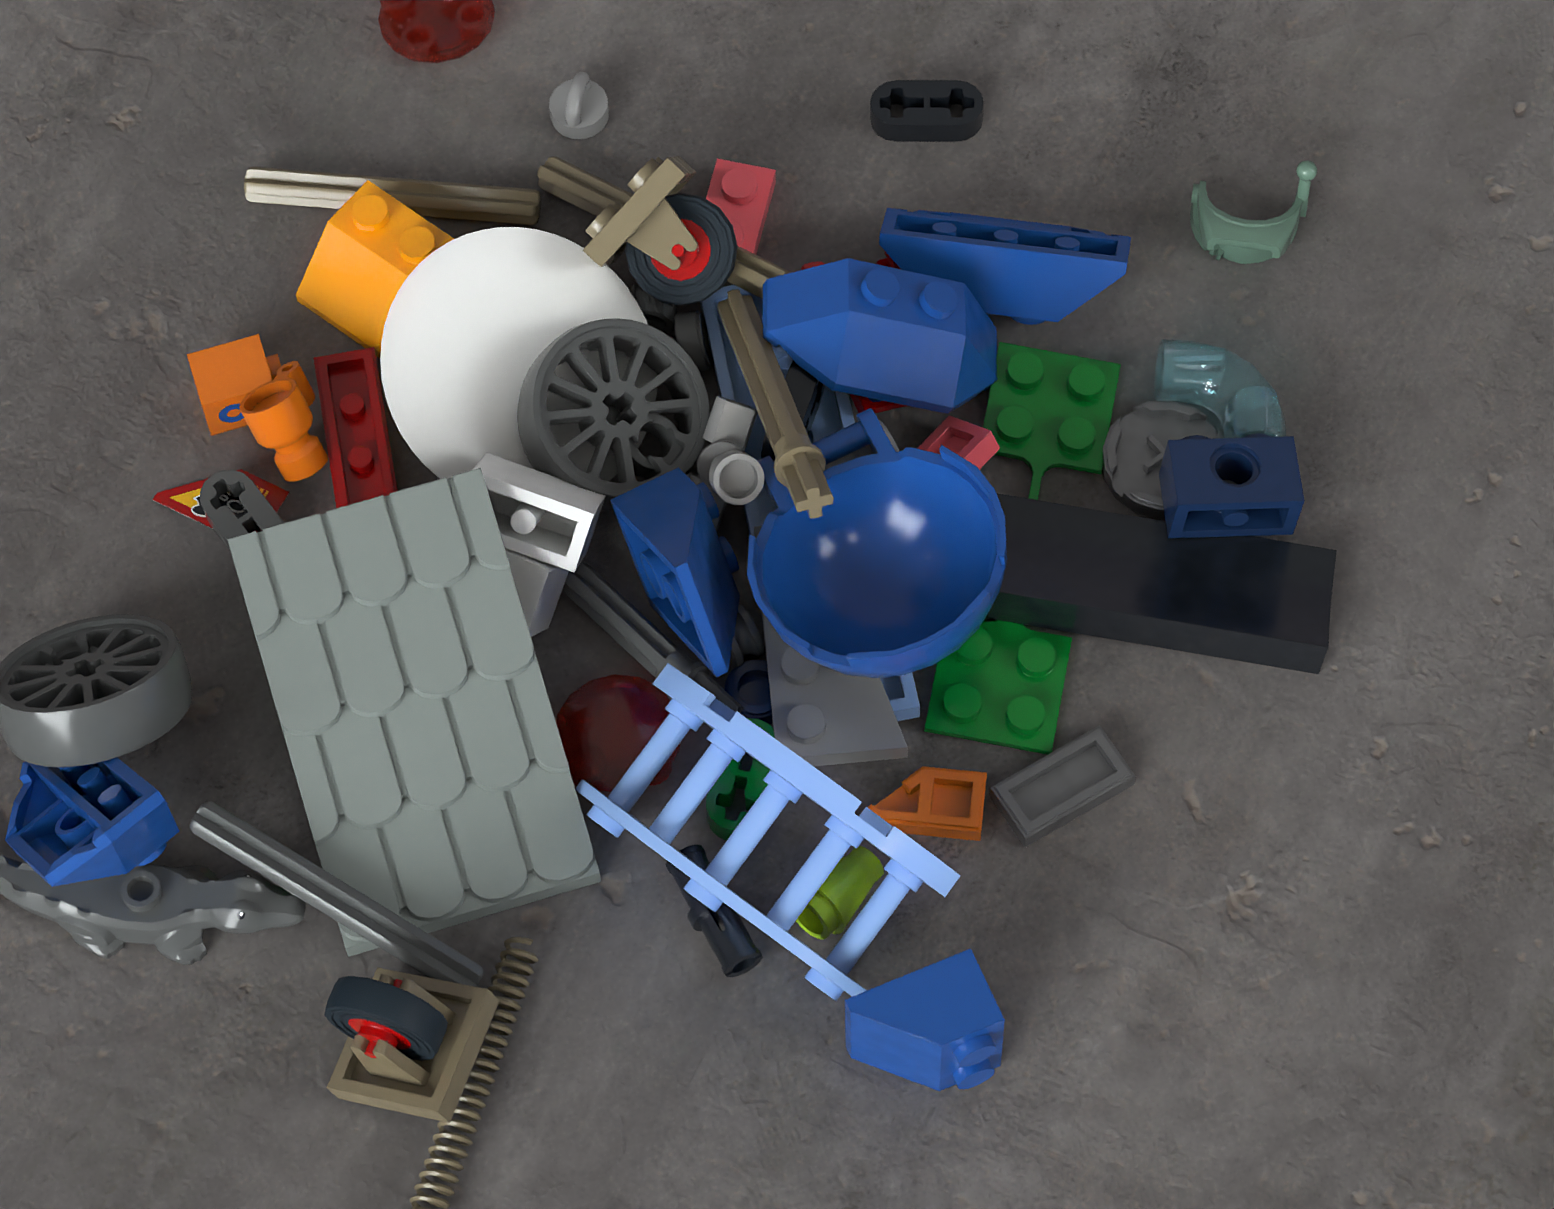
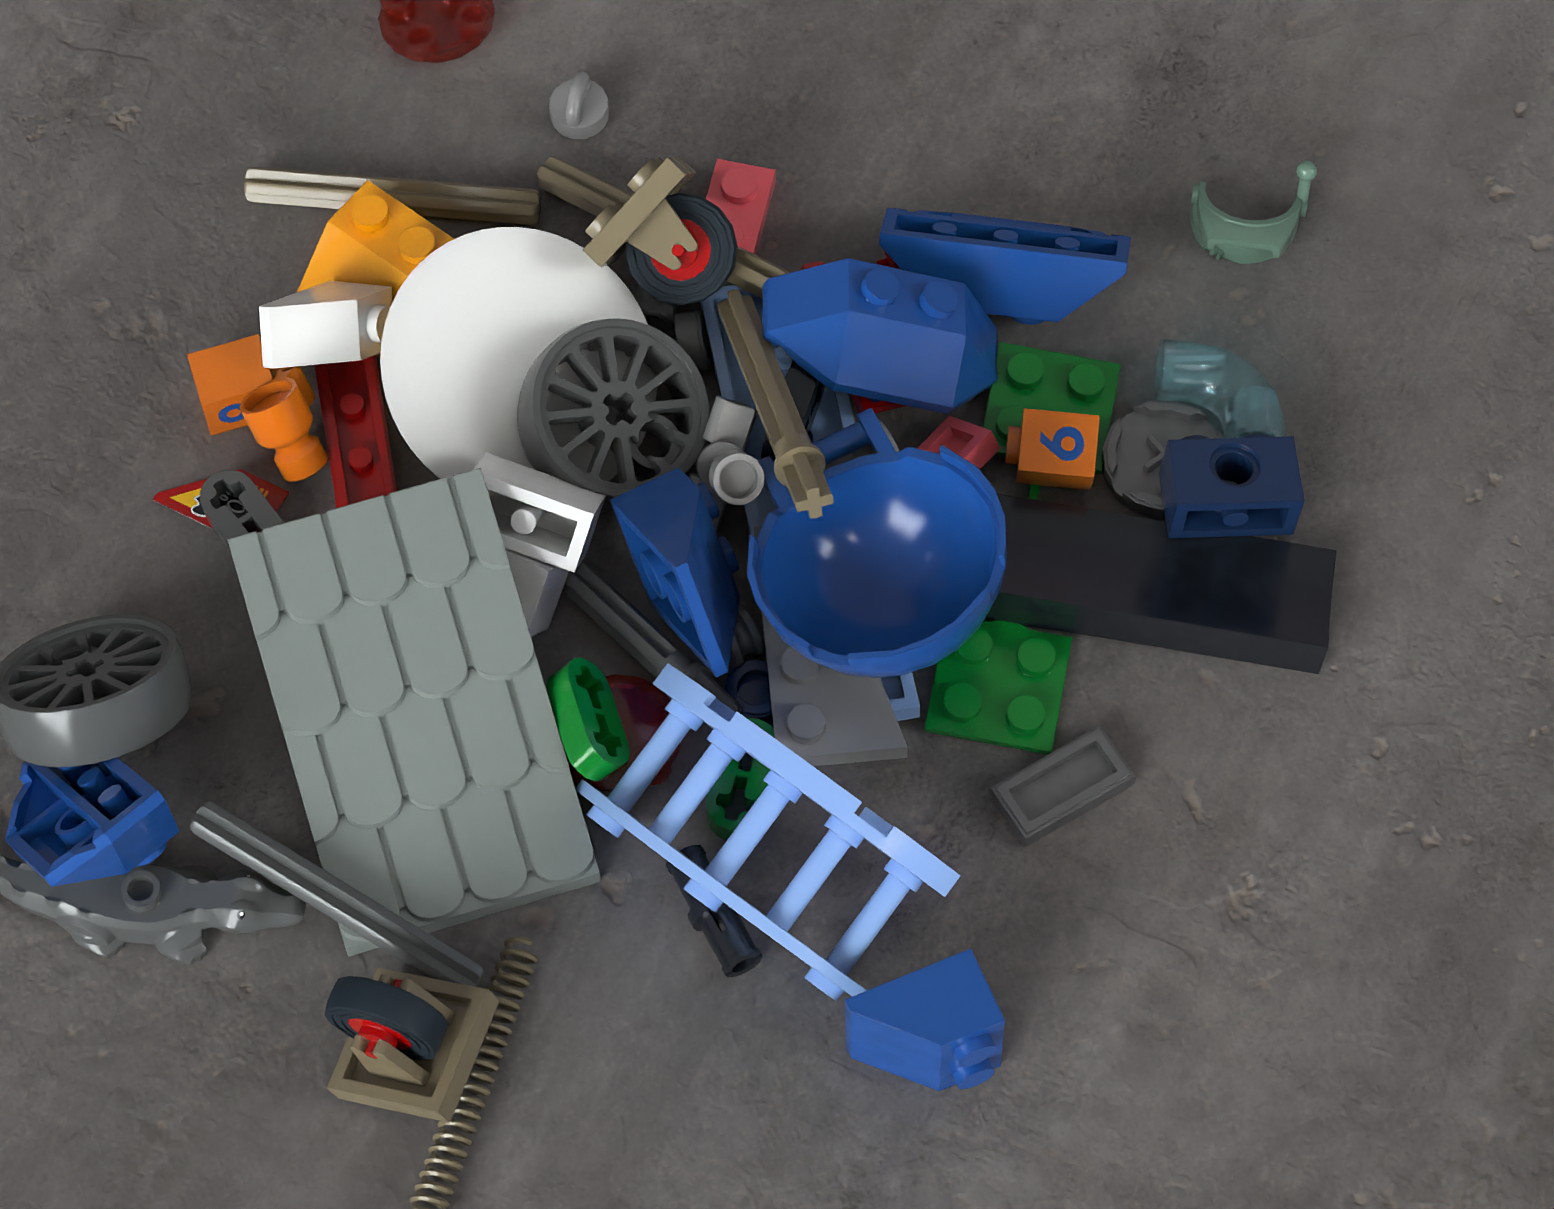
lime cone [796,846,884,940] -> none
orange tile [861,766,987,841] -> none
black beam [870,80,984,142] -> none
none -> white slope [259,281,393,369]
none -> green beam [546,658,630,781]
none -> orange brick [1005,408,1100,490]

